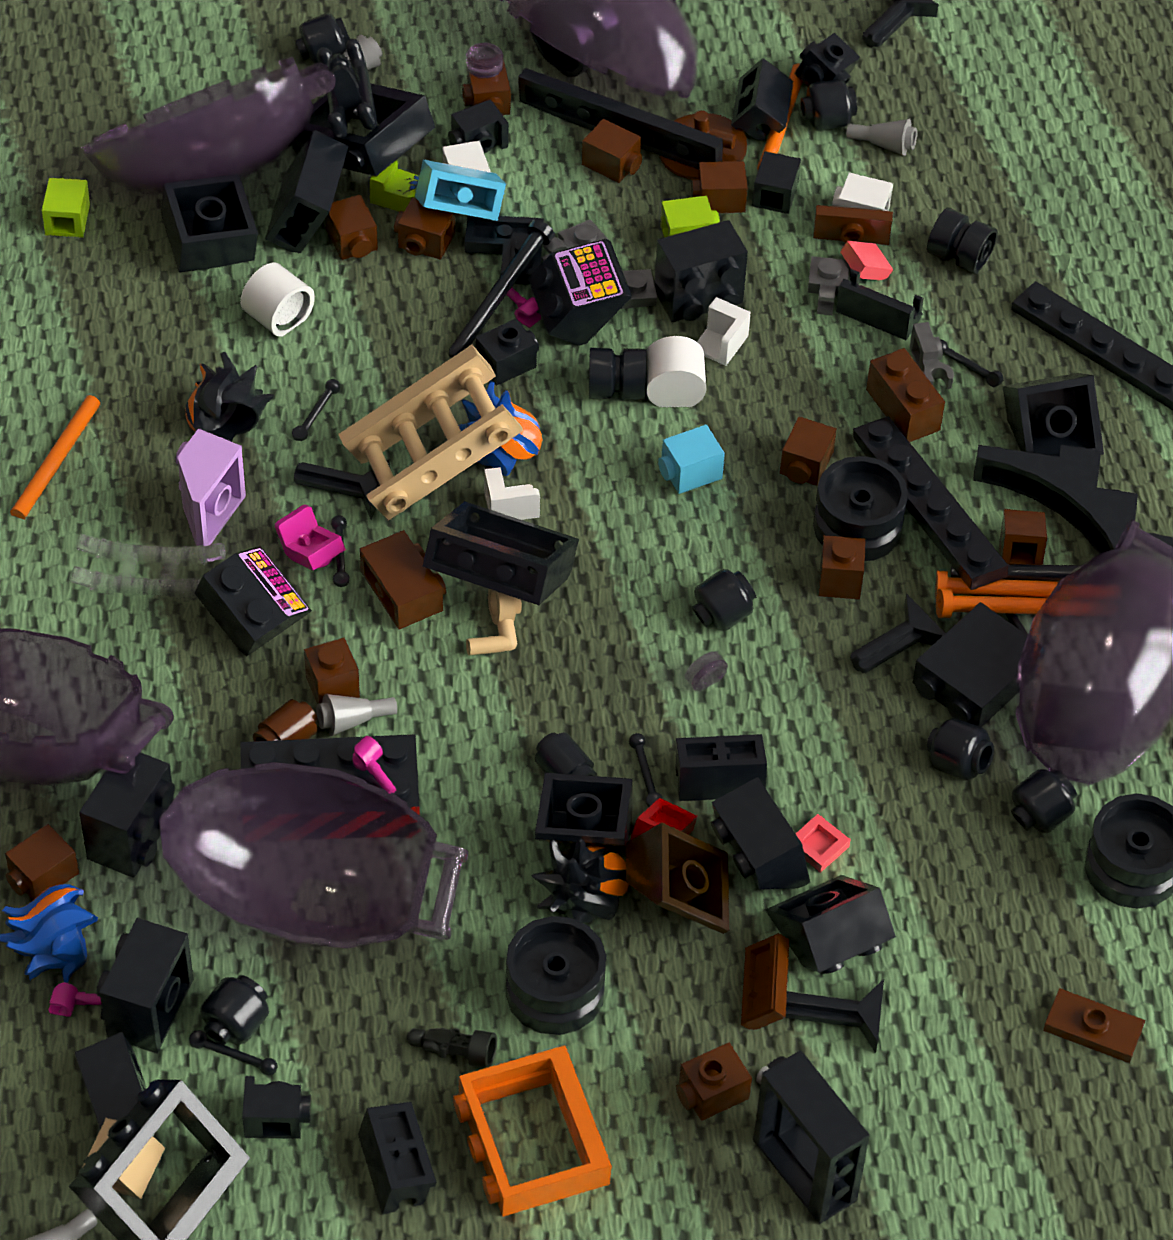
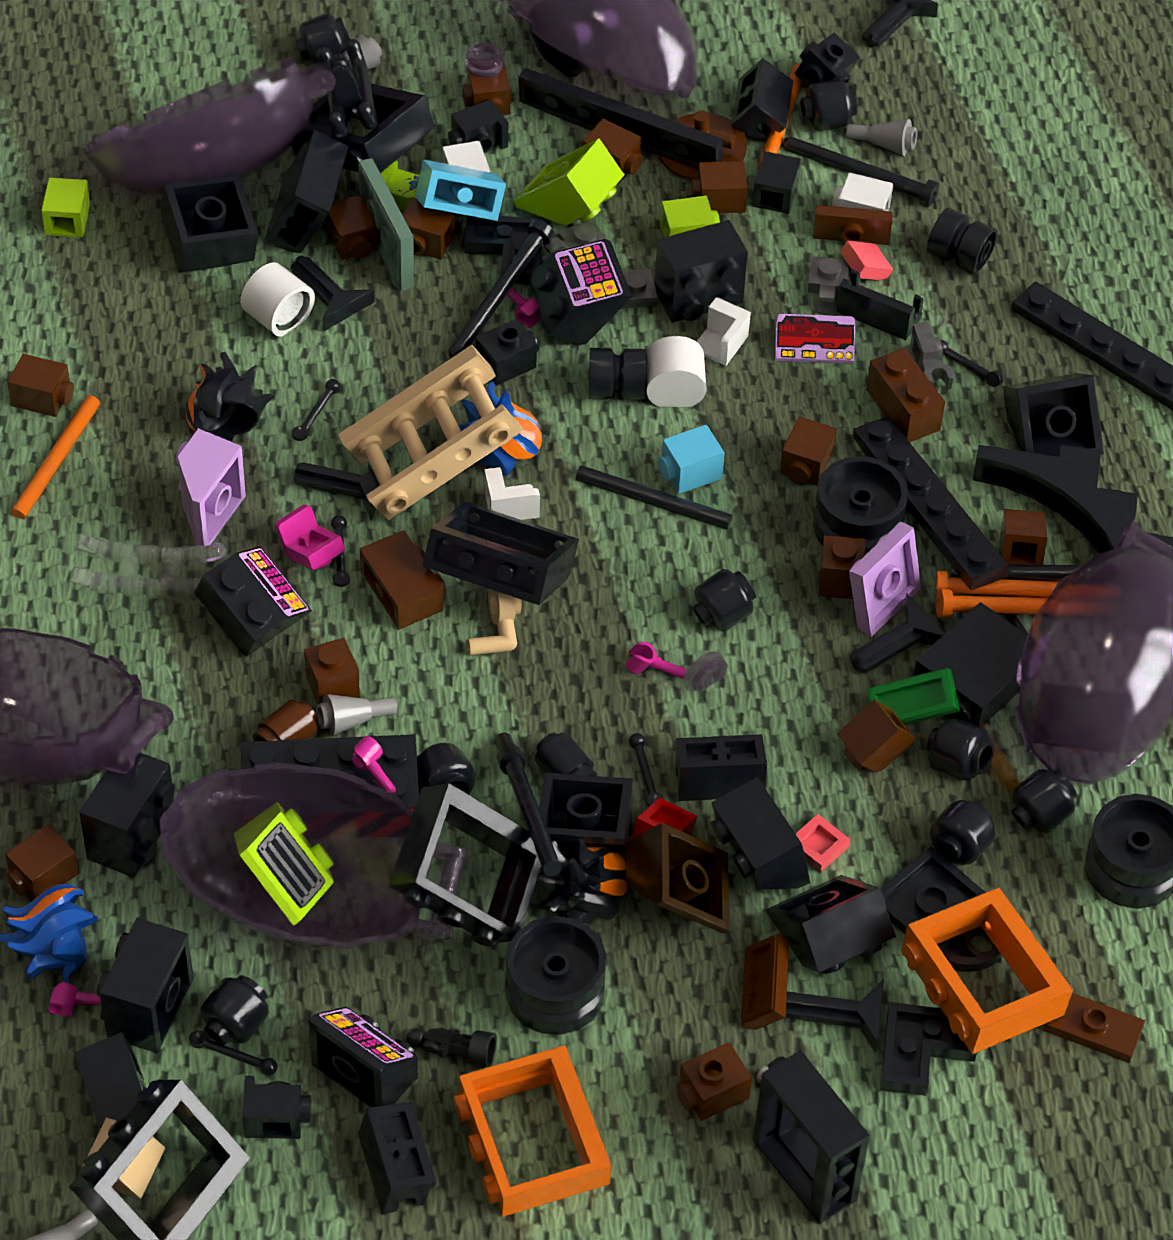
none -> reddish brown brick [7,354,74,417]
none -> slope [234,802,334,926]
none -> black piece [291,255,375,331]
none -> black slope [308,1006,418,1107]
none -> sand green tile [358,158,414,291]
none -> black window [388,783,541,947]
none -> black head [417,742,476,795]
none -> black bar [495,732,561,877]
none -> lime slope [513,138,624,226]
none -> black bar [576,465,733,530]
none -> dark pink hand [625,642,687,679]
none -> slope [775,314,855,364]
none -> black bar [782,136,940,207]
none -> reddish brown brick [837,699,916,773]
none -> lavender plate [849,522,921,637]
none -> green tile [867,668,960,725]
none -> black tile [880,846,1002,972]
none -> black plate [880,1002,977,1096]
none -> orange window [901,887,1073,1054]
none -> black head [929,800,995,866]
none -> clear orange piece [980,725,1019,794]

